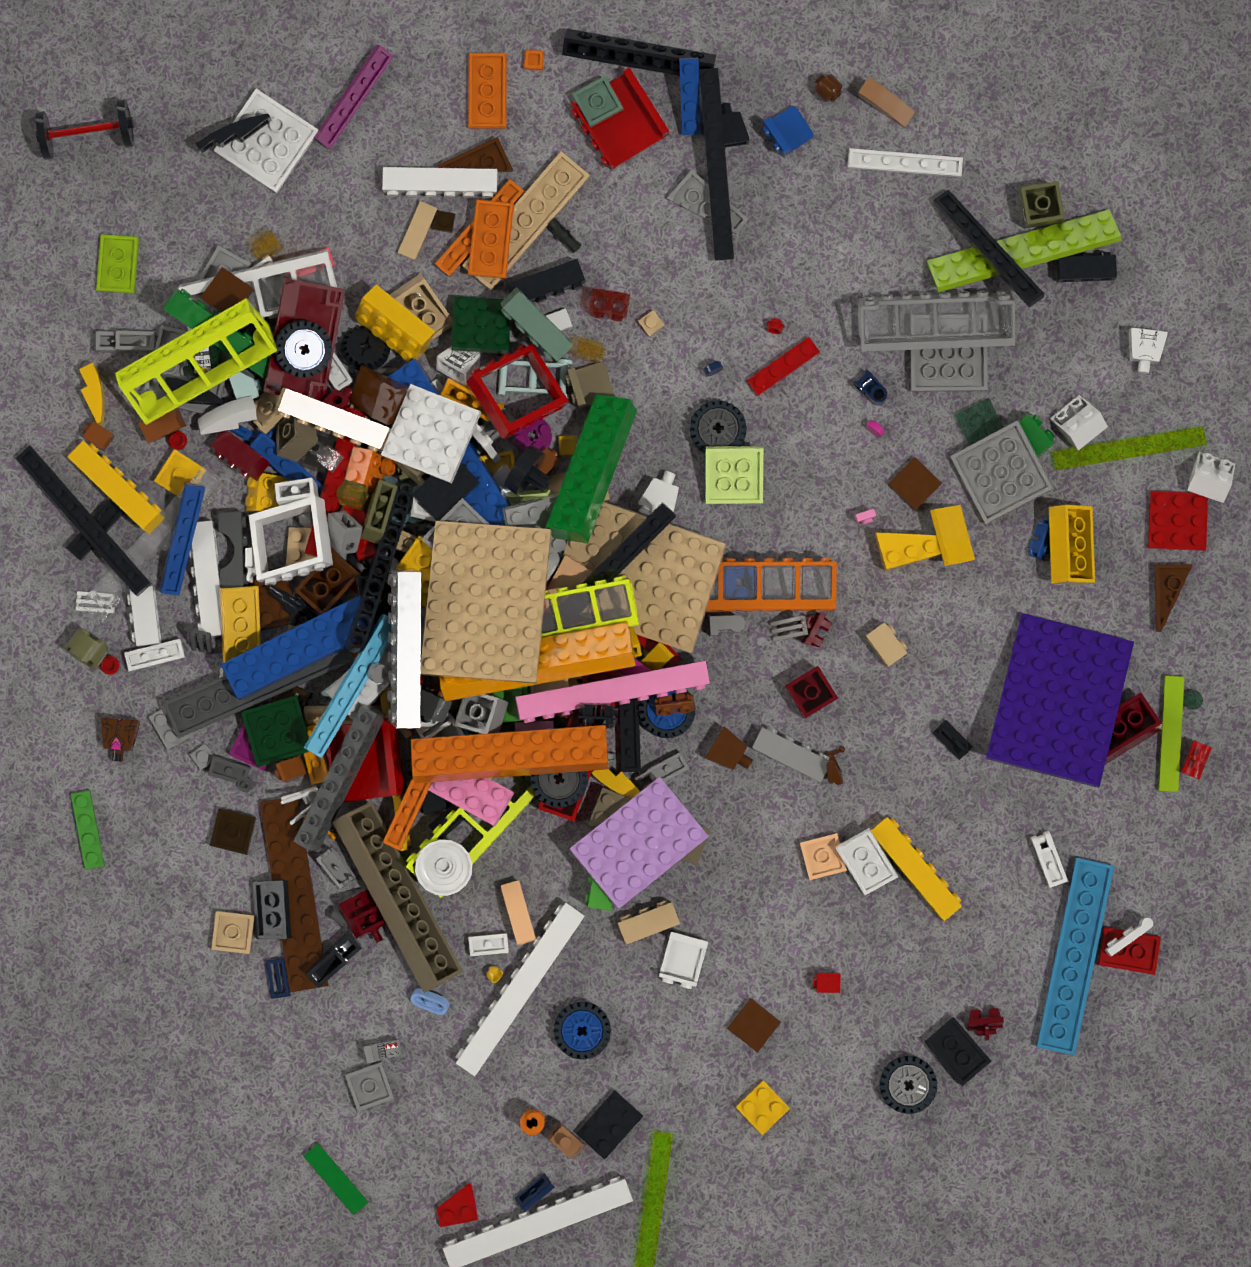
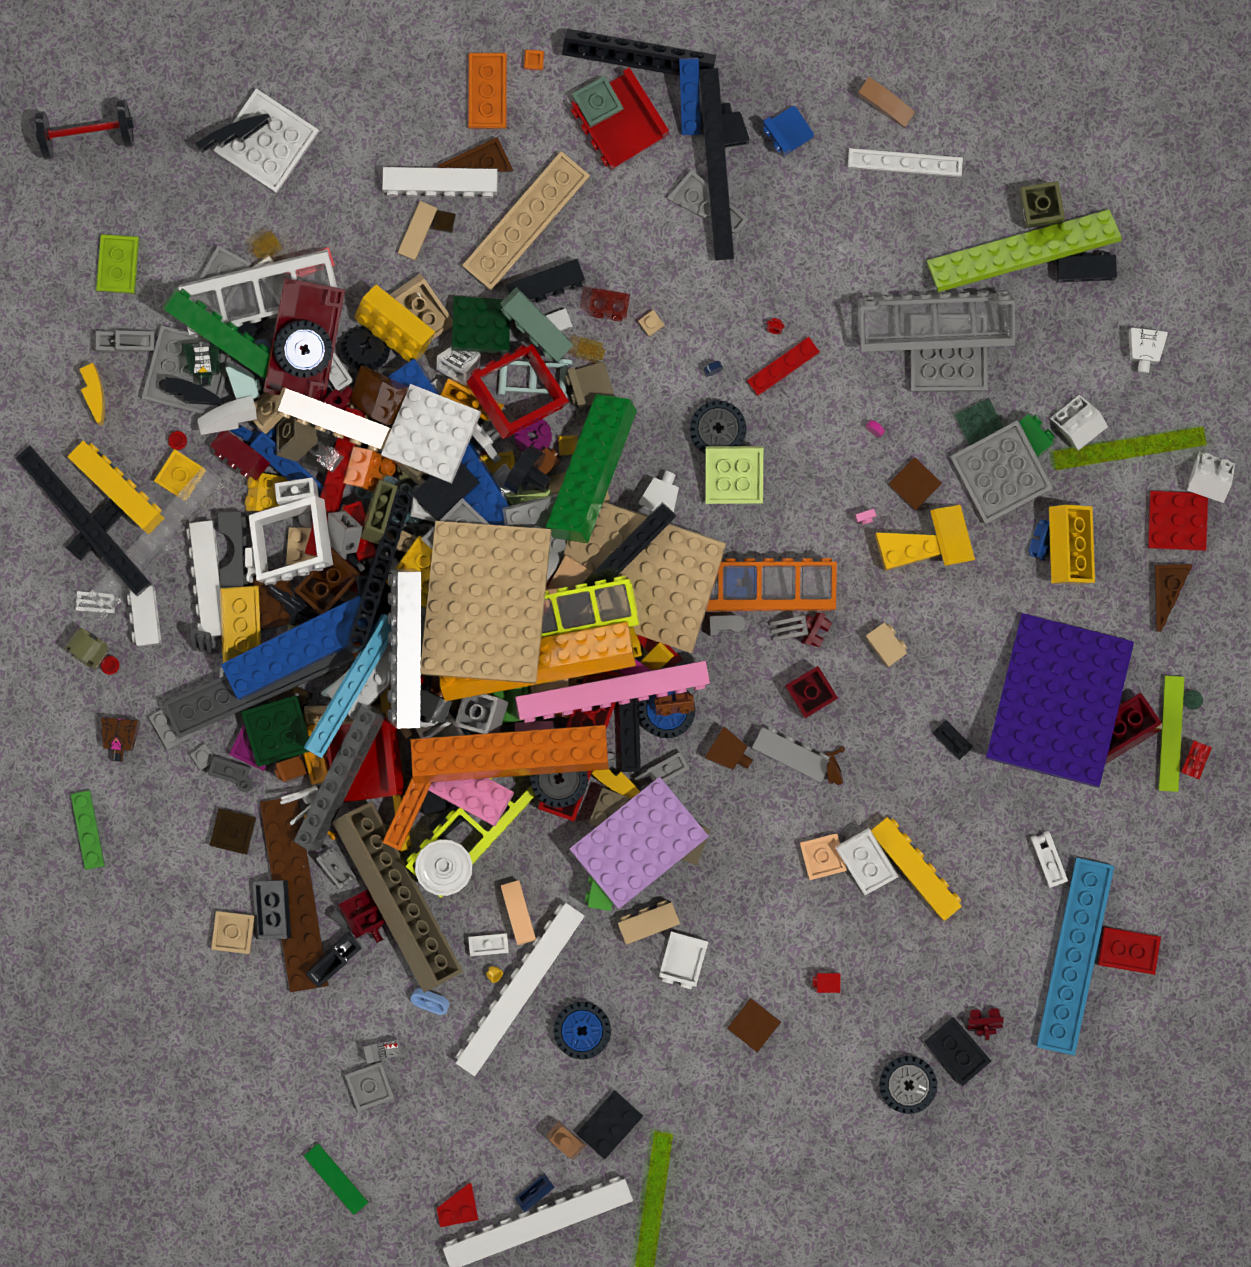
dark orange brick [83,421,115,452] -> none
neon yellow window [115,298,277,425] -> none
white plate [124,639,186,672] -> none
dark orange brick [138,407,186,443] -> none
blue plate [159,483,205,596] -> none
reddish brown tile [200,267,254,313] -> none
dark blue tile [266,958,291,999] -> none
magenta plate [314,44,394,149] -> none
clear yellow brick [337,479,369,511] -> none
light grey tile [368,663,387,683] -> none
orange plate [435,179,525,277] -> none
orange tile [468,199,514,279] -> none
orange piece [520,1108,545,1136] -> none
pearl dark grey pin [547,218,582,253] -> none
black hinge [579,704,618,728] -> none
yellow plate [736,1080,790,1135] -> none
reddish brown head [814,74,843,102] -> none
dark blue piece [852,369,887,406] -> none
black plate [933,189,1044,308] -> none
white plate [1105,918,1153,956] -> none

